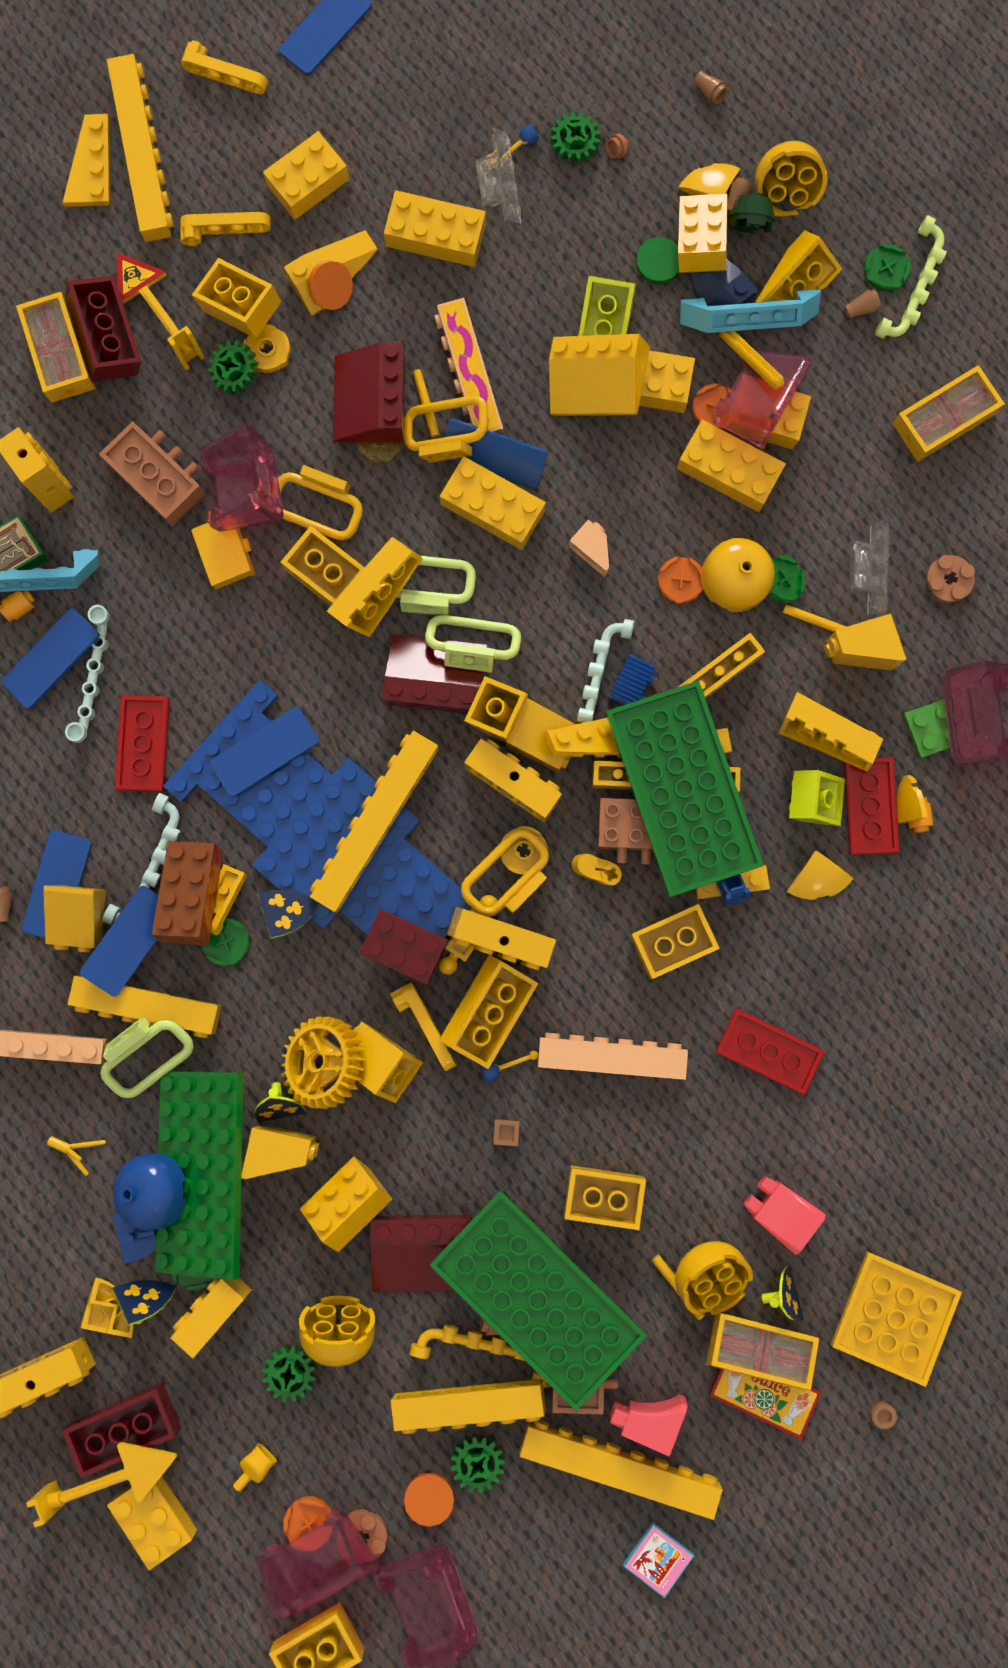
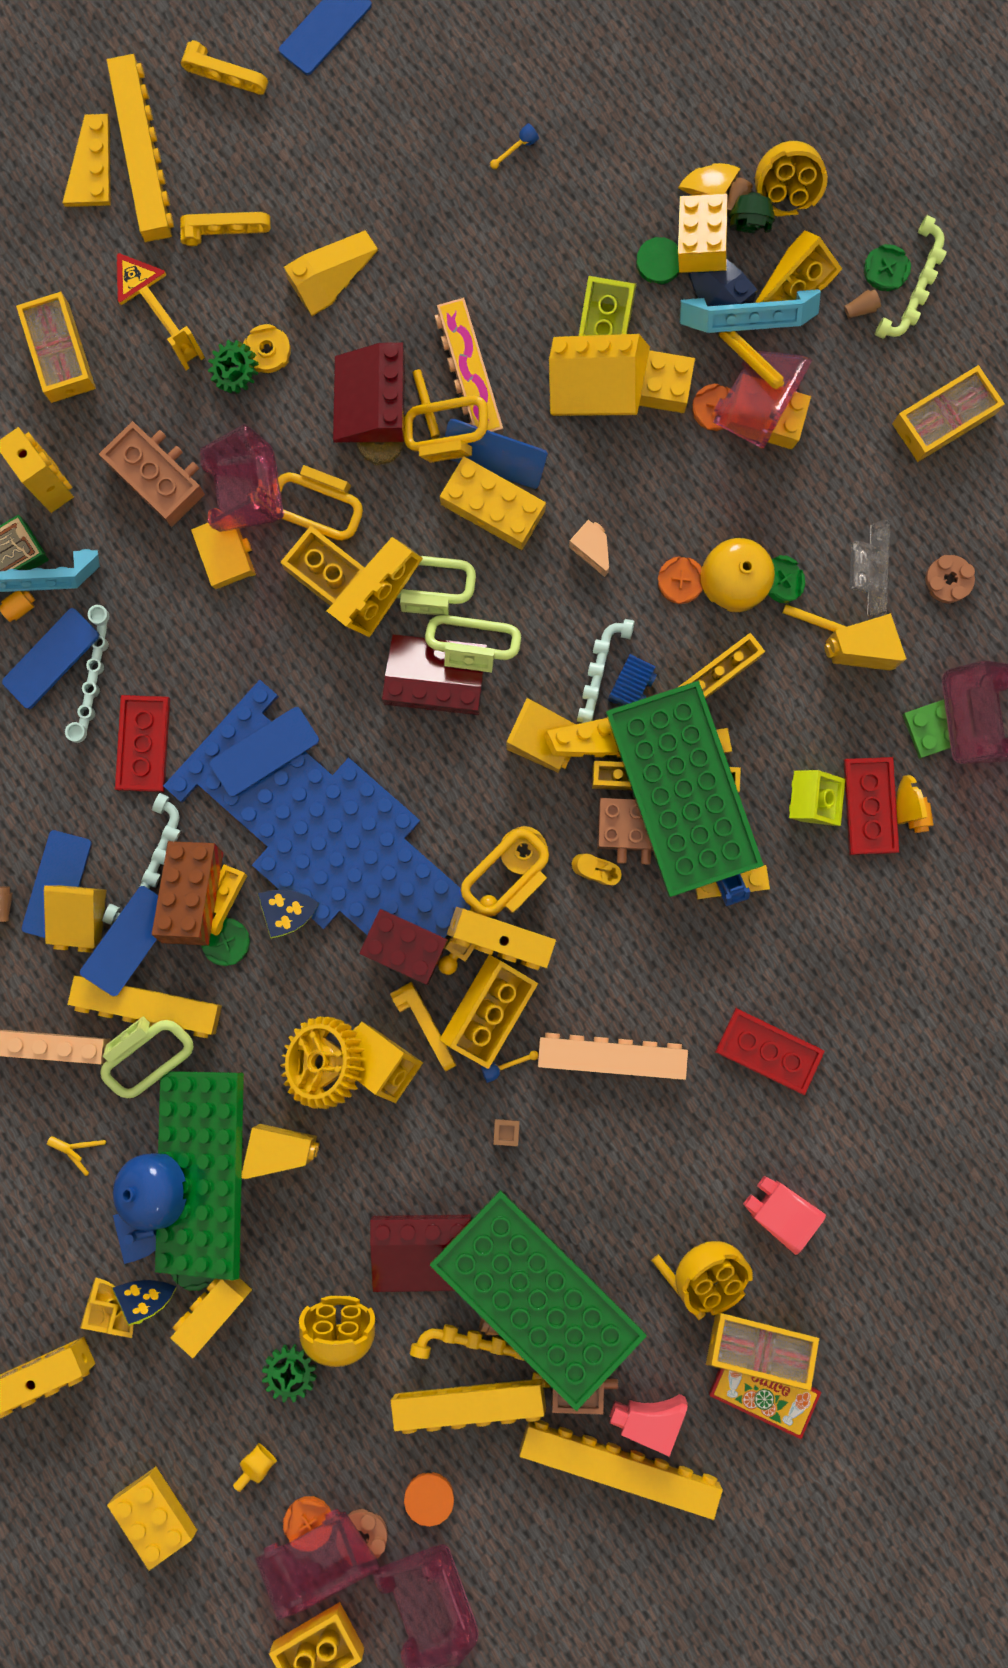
yellow piece [26,1442,177,1528] -> none
dark red brick [62,1382,182,1479] -> none
dark red brick [65,276,141,382] -> none
yellow brick [192,258,282,339] -> none
shield [254,1082,306,1122] -> none
yellow brick [263,131,349,220] -> none
yellow brick [300,1156,393,1252] -> none
orange tile [308,261,353,310] -> none
yellow brick [310,730,439,913] -> none
yellow brick [384,190,486,267] -> none
green gear [450,1434,505,1494] -> none
yellow slope [464,676,528,743] -> none
yellow brick [464,739,562,823] -> none
clear bracket [476,128,521,226] -> none
green gear [550,111,601,164] -> none
yellow brick [564,1165,646,1230] -> none
nougat plate [605,134,629,159] -> none
tile [623,1522,694,1598] -> none
yellow brick [630,904,720,979] -> none
yellow brick [677,419,786,512] -> none
medium nougat cone [694,71,728,104] -> none
shield [762,1265,803,1320] -> none
yellow wedge [778,692,883,772] -> none
yellow brick [786,851,854,900] -> none
yellow plate [830,1251,962,1387] -> none
medium nougat tile [870,1402,897,1430] -> none

